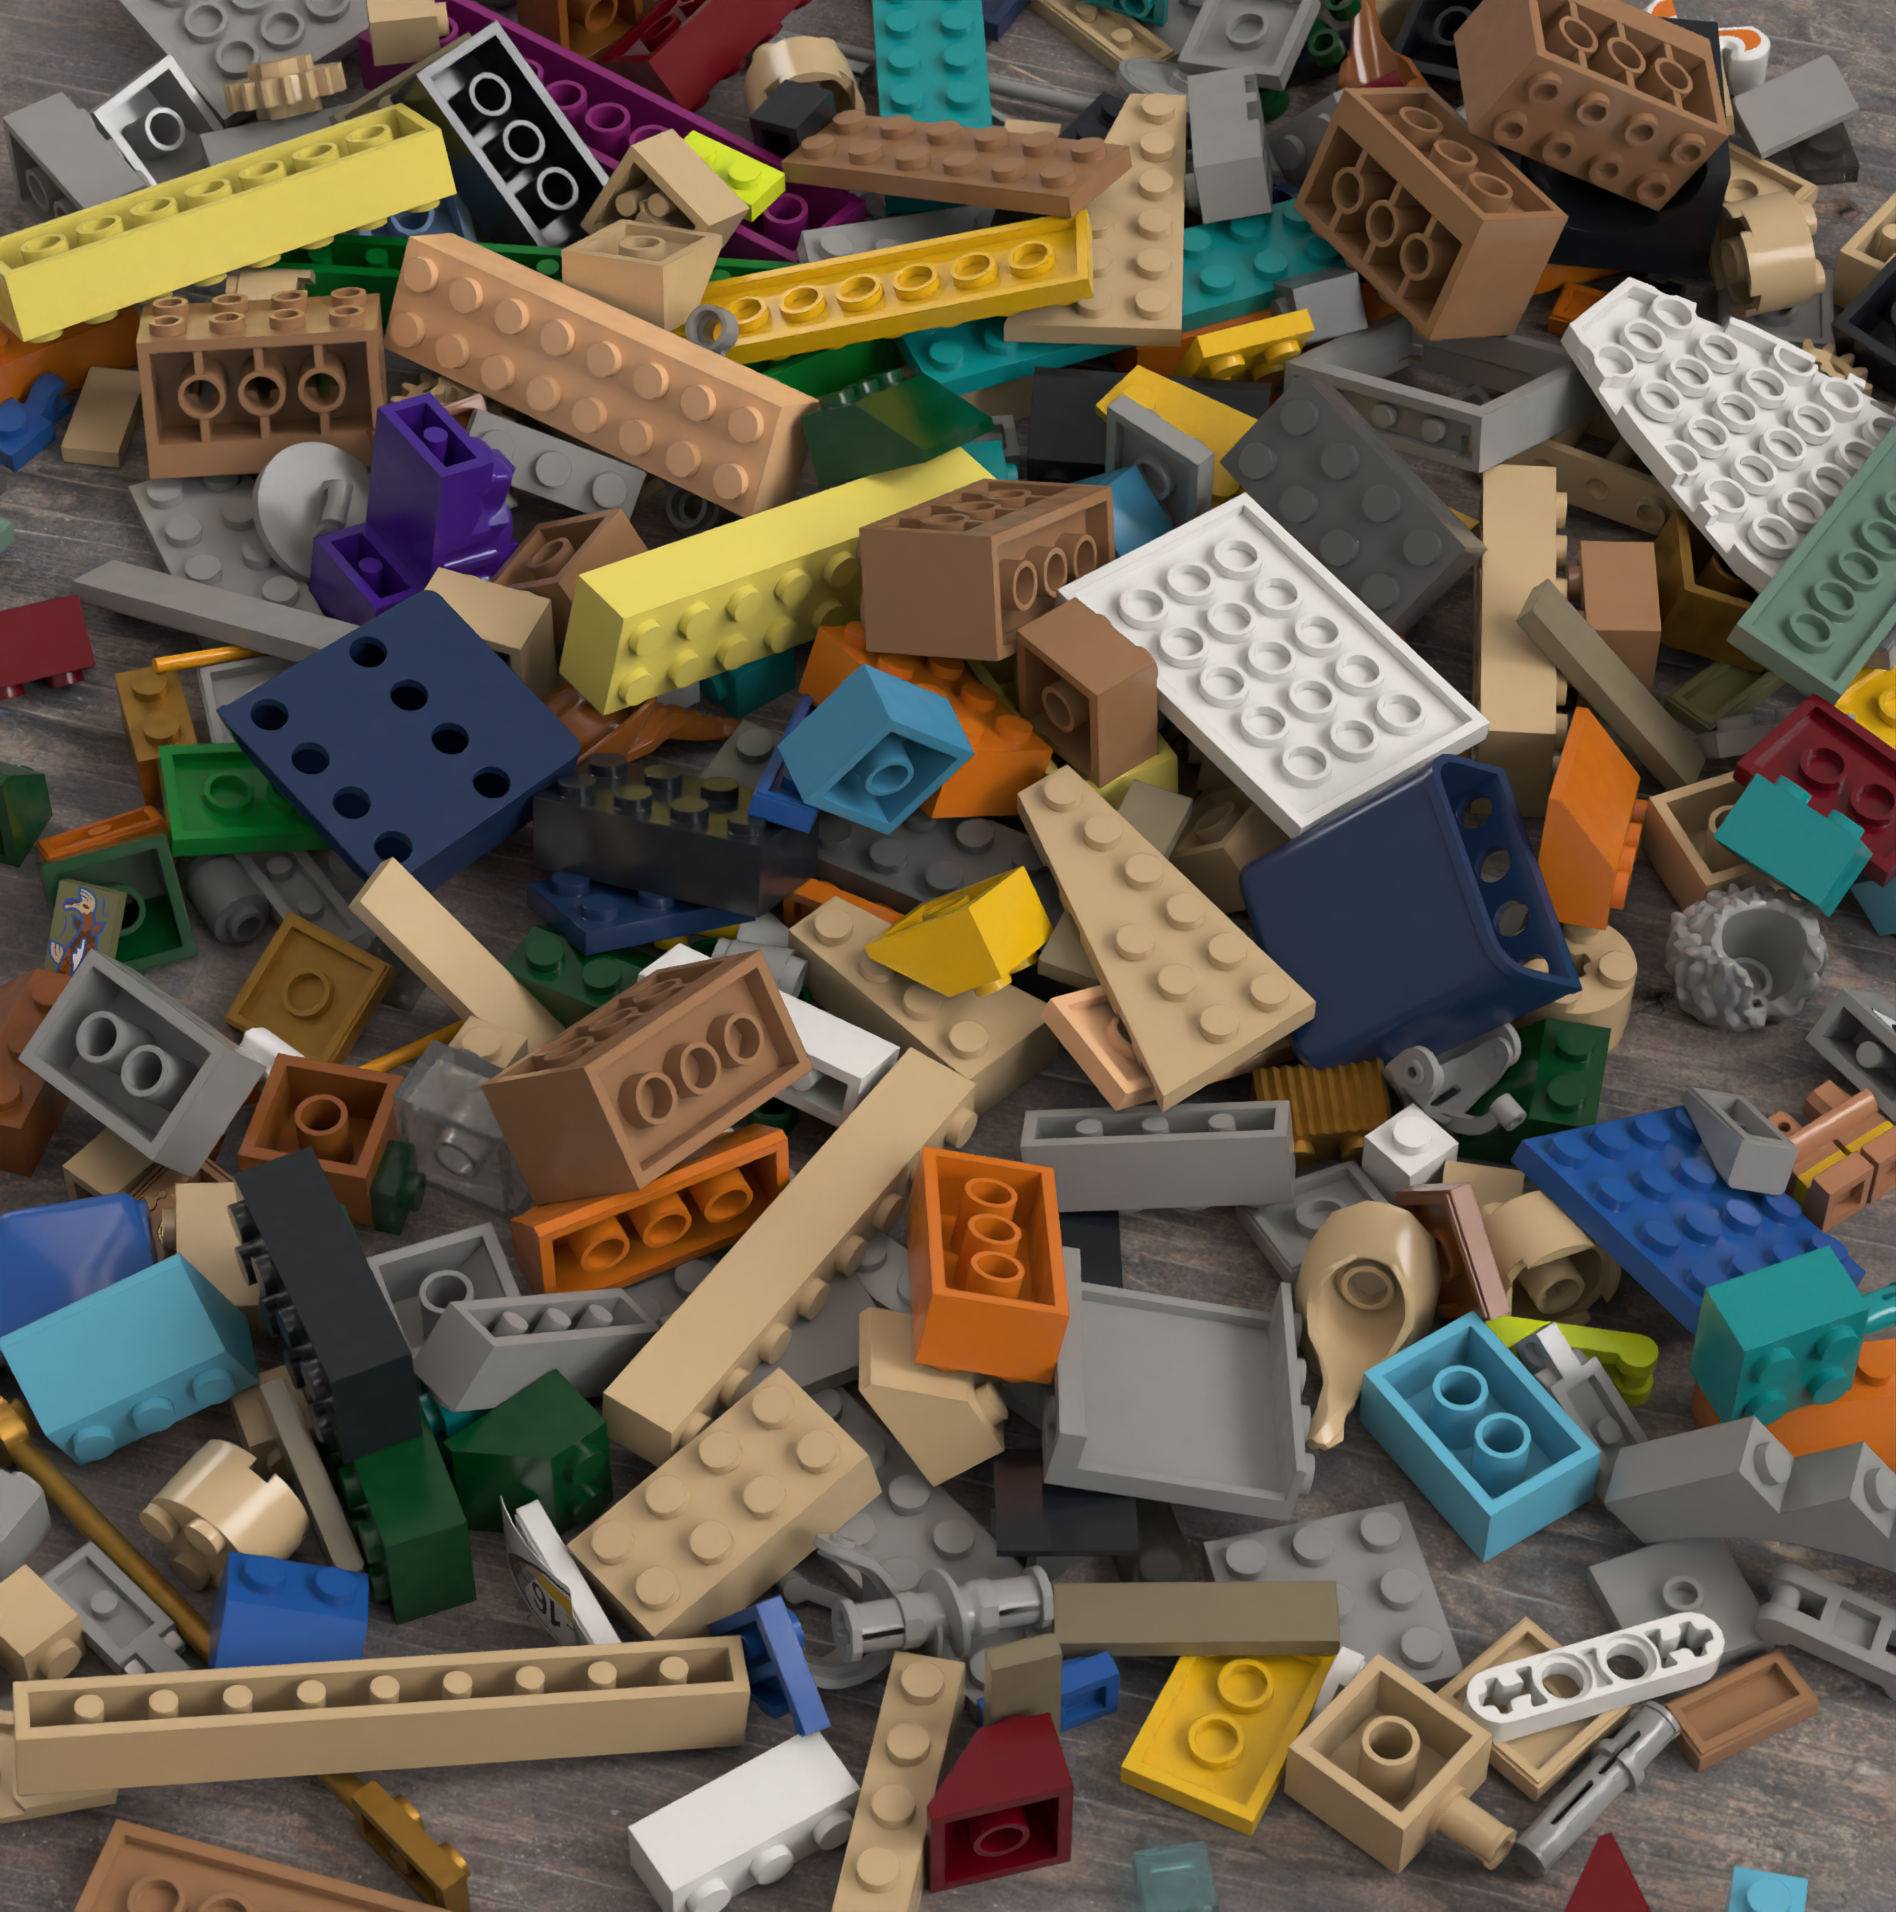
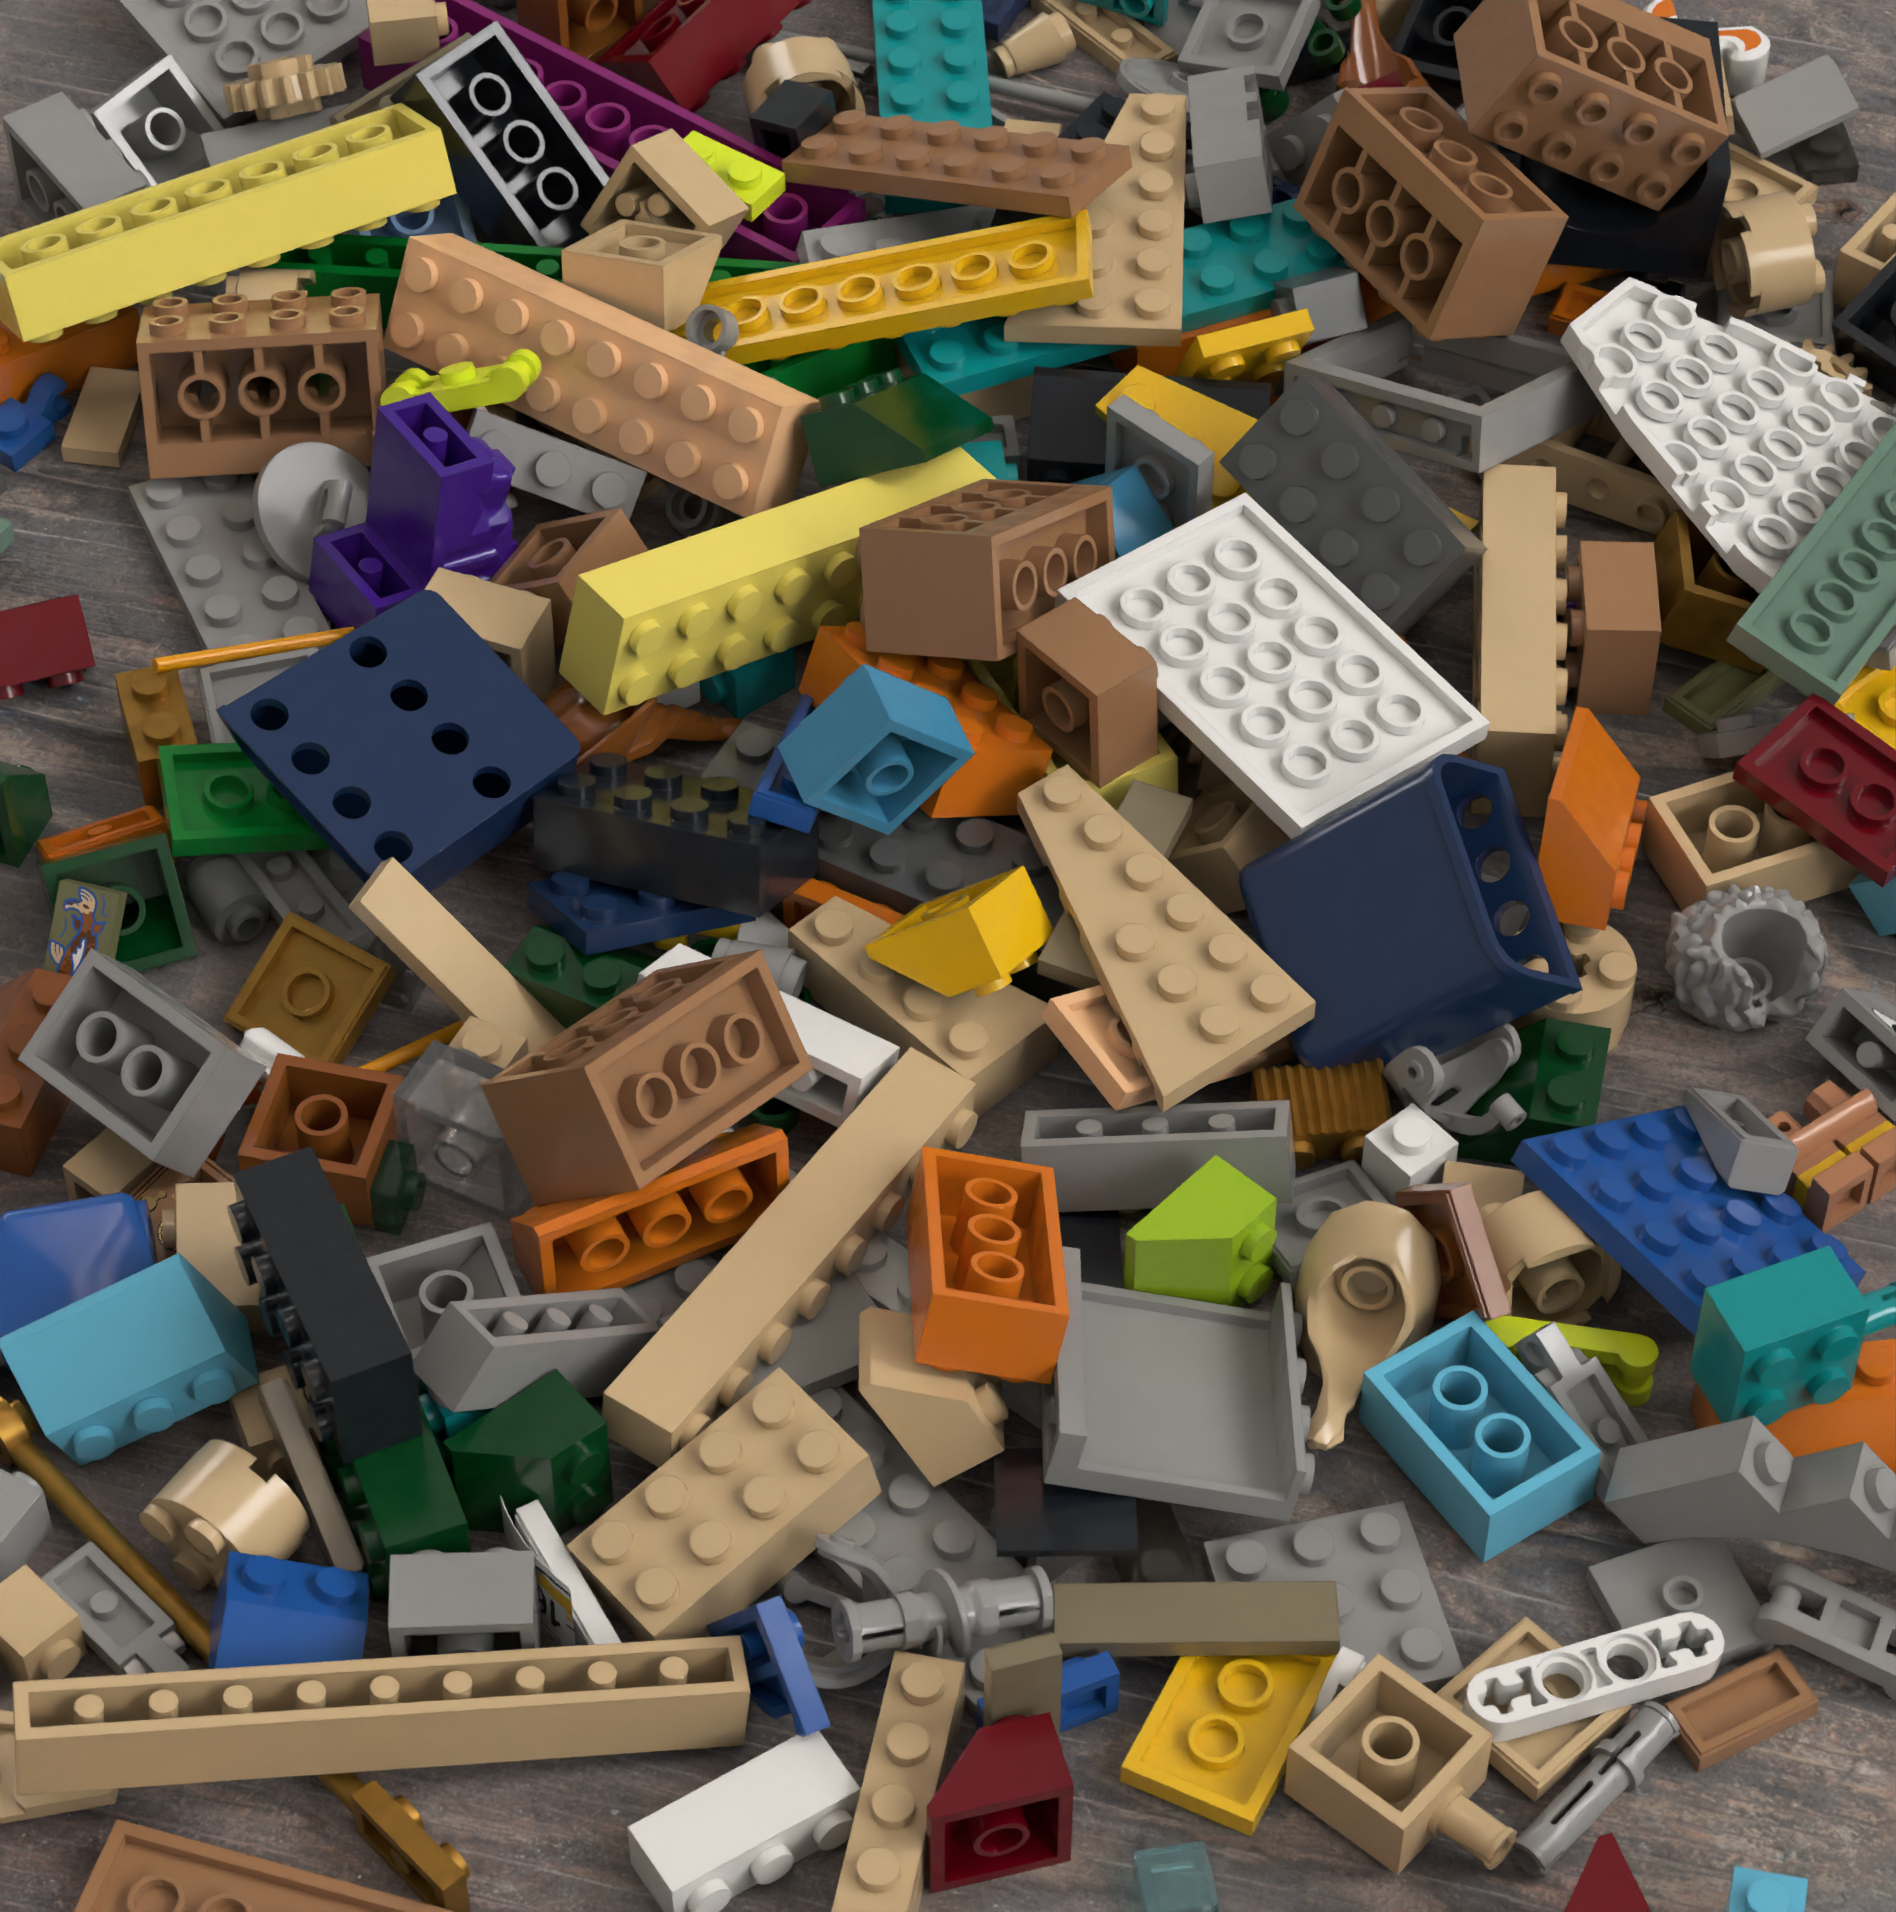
light grey tile [72,559,360,663] -> none
dark tan tile [1516,579,1707,791] -> none
teal brick [1713,773,1873,917] -> none
none -> neon yellow plate [380,349,542,412]
none -> light grey brick [388,1547,542,1657]
none -> tan cone [991,11,1076,79]
none -> lime slope [1123,1155,1277,1307]

